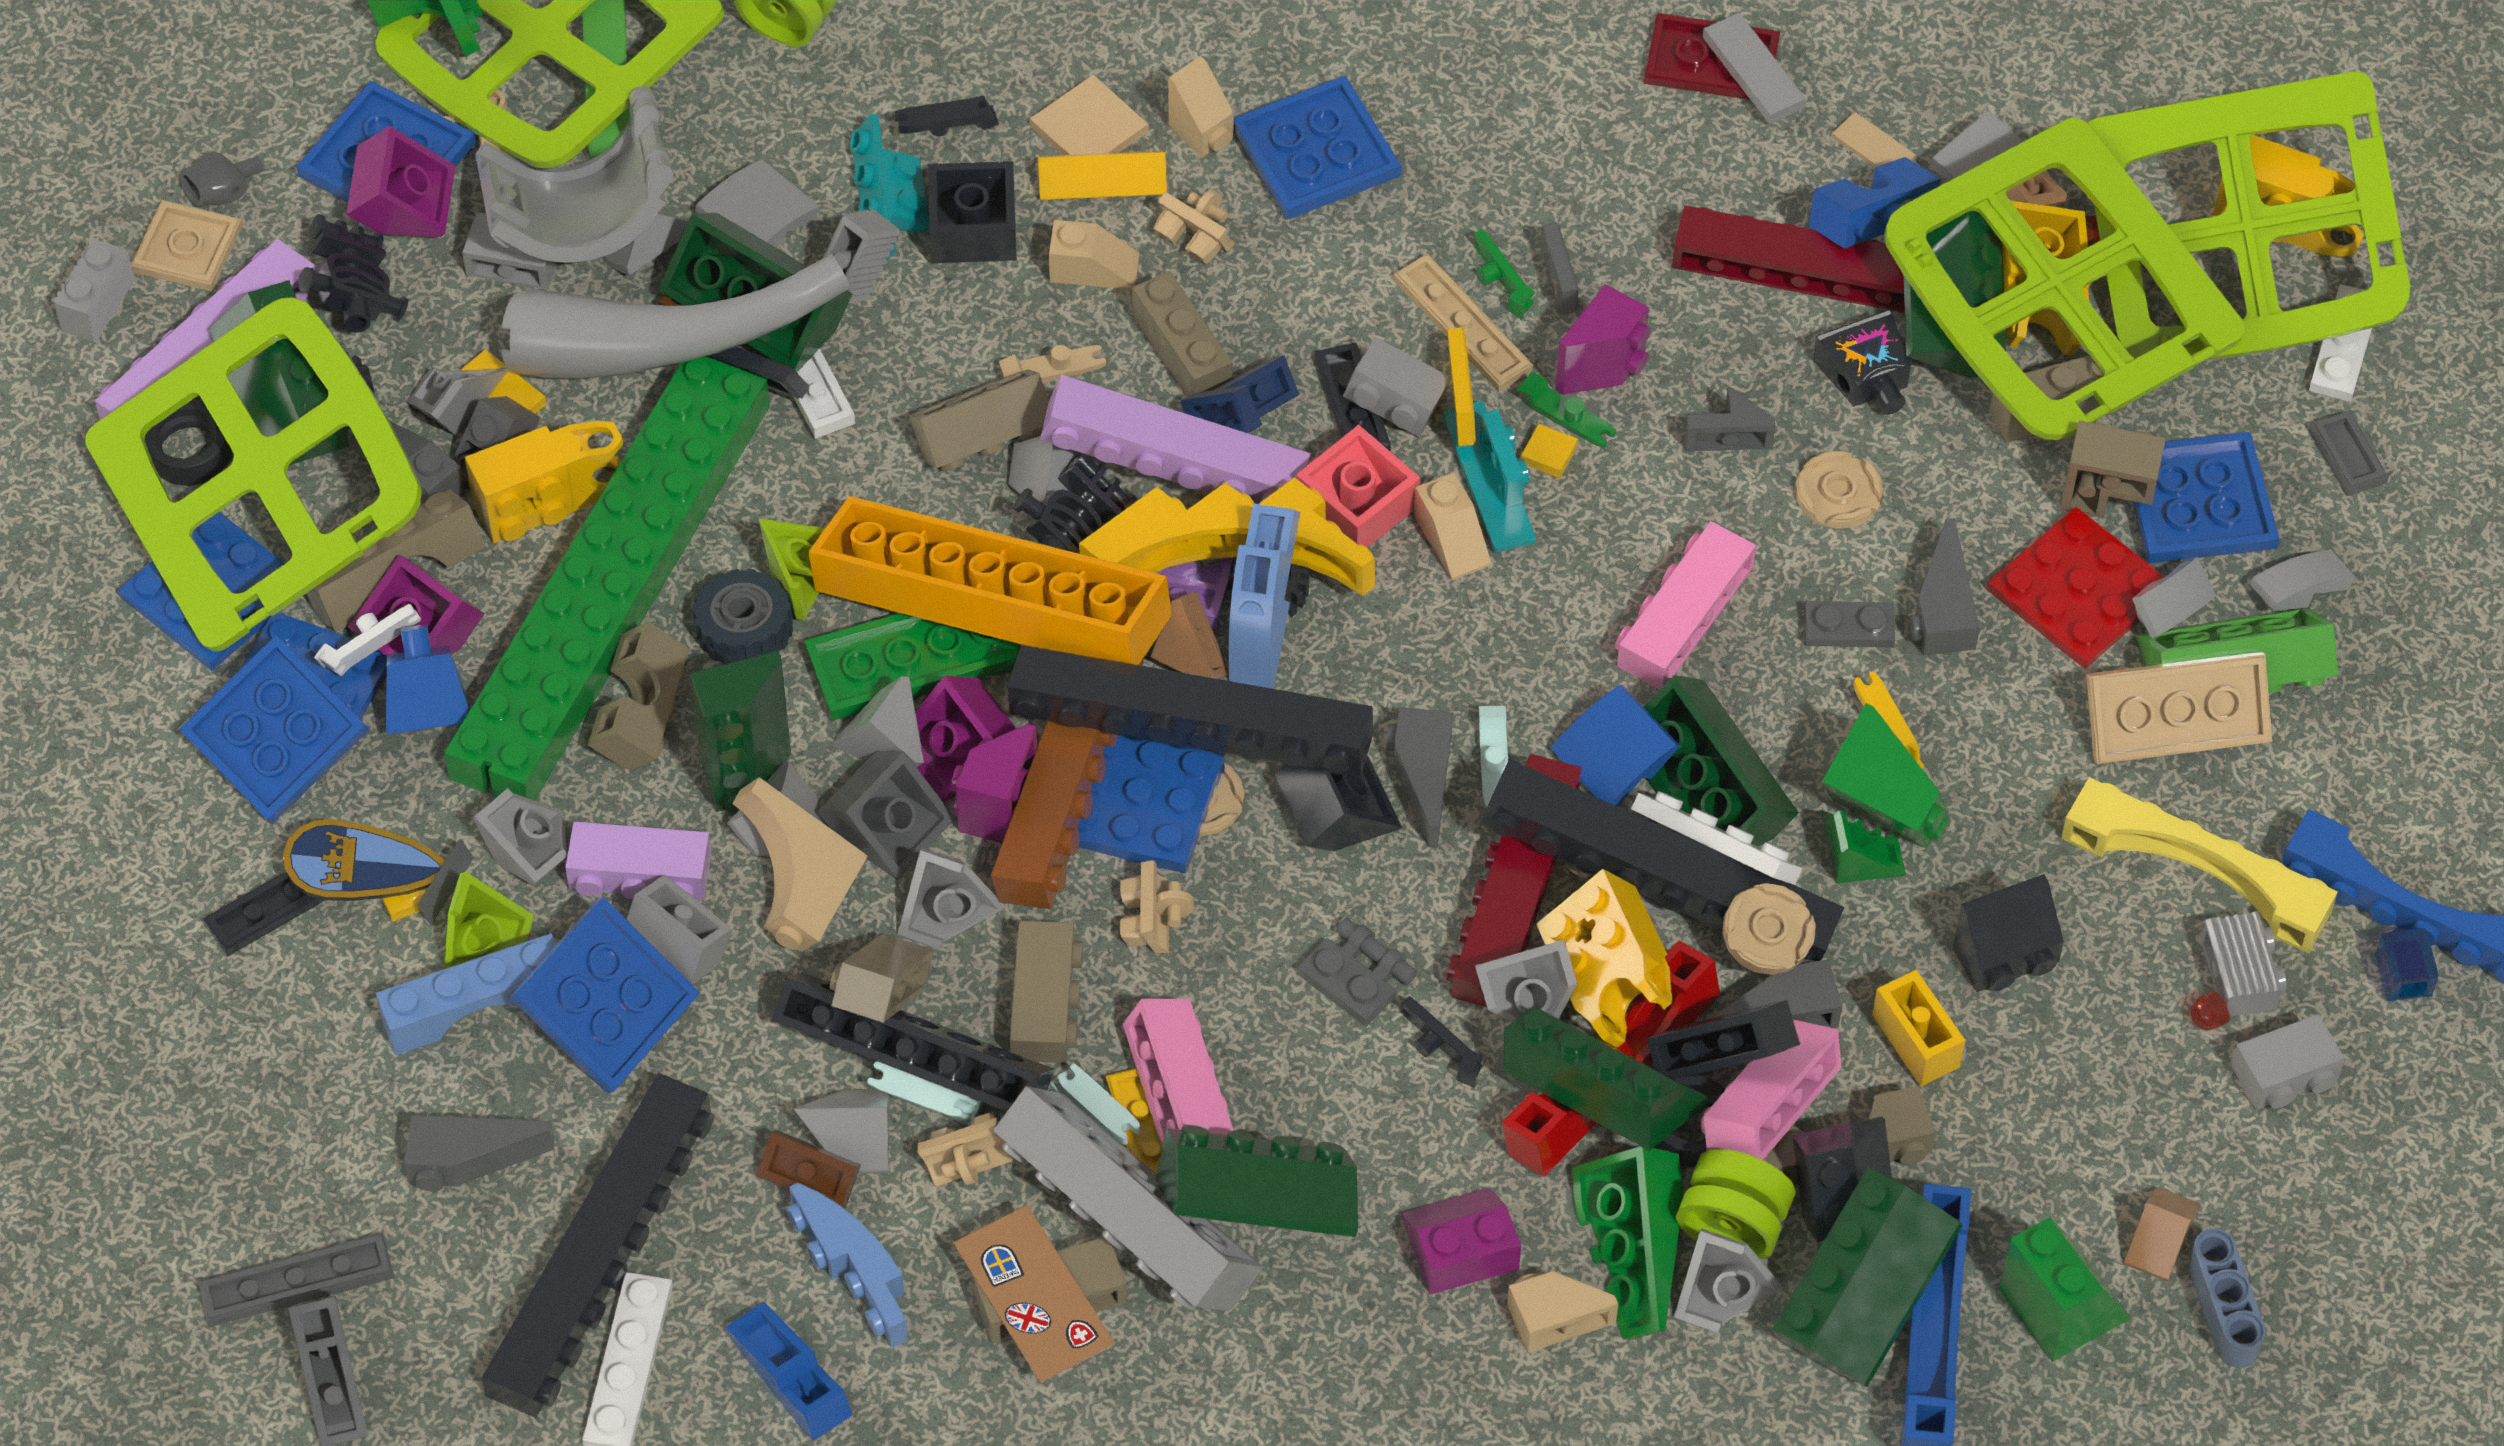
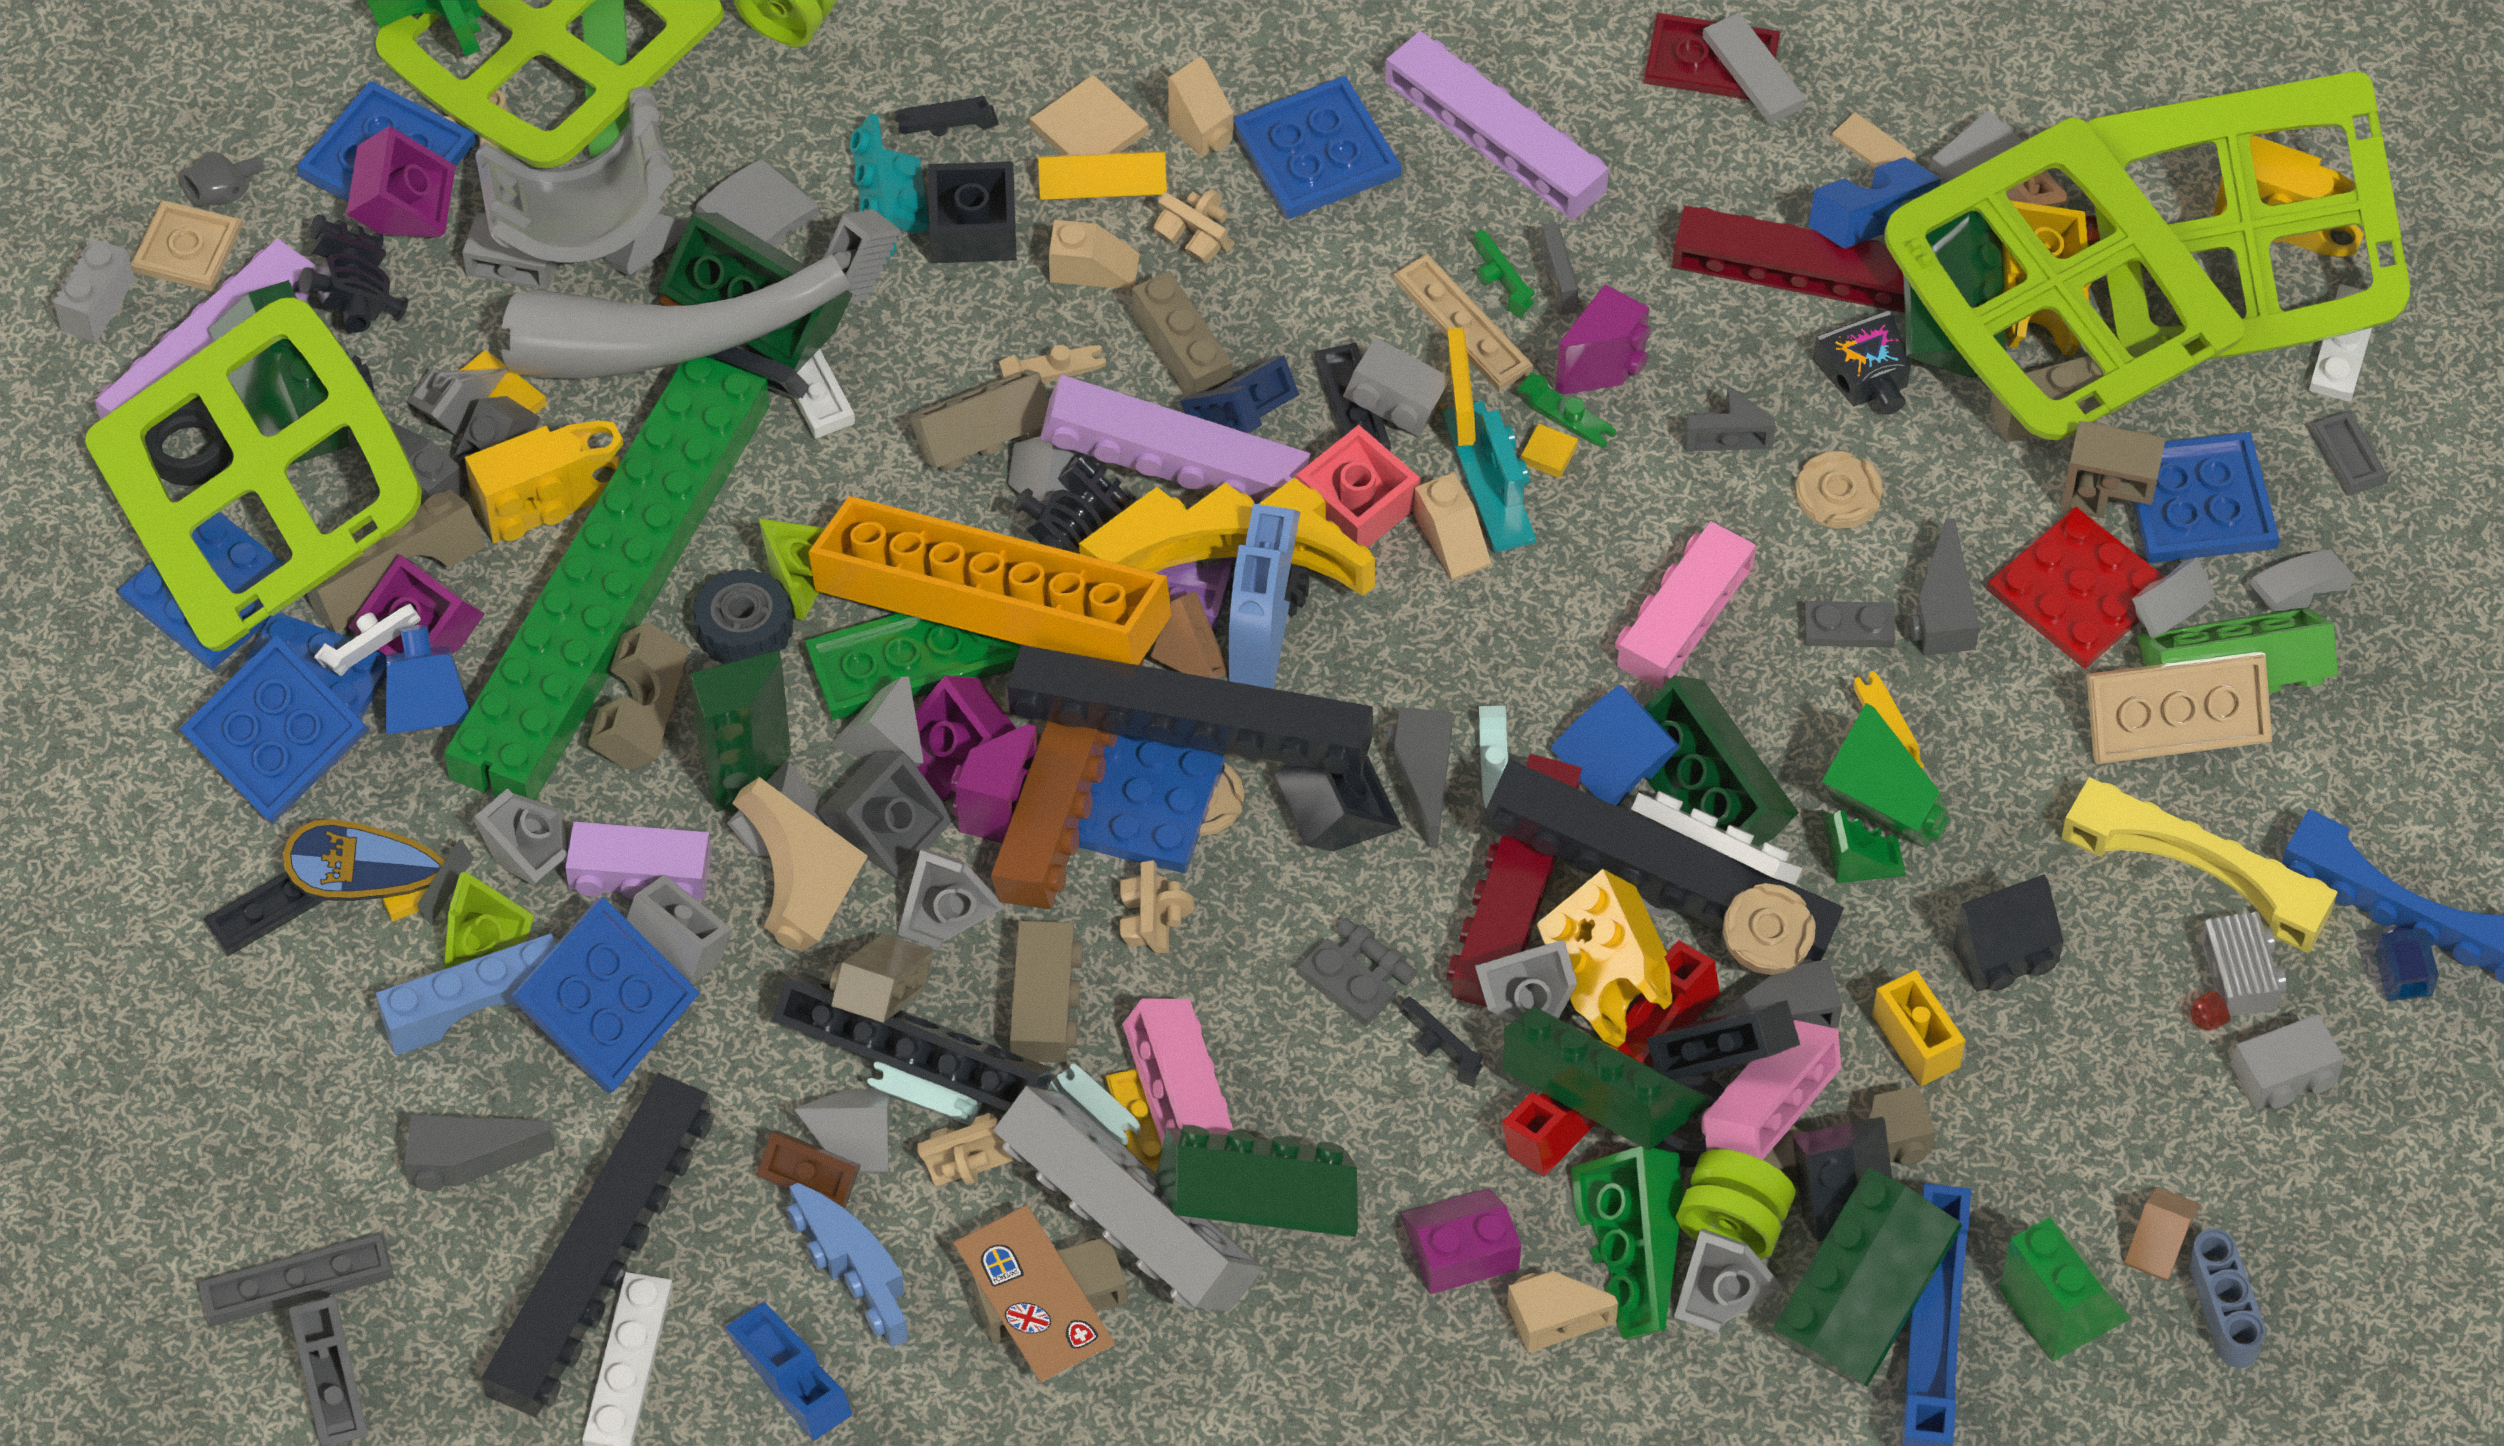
none -> lavender brick [1385,31,1609,221]

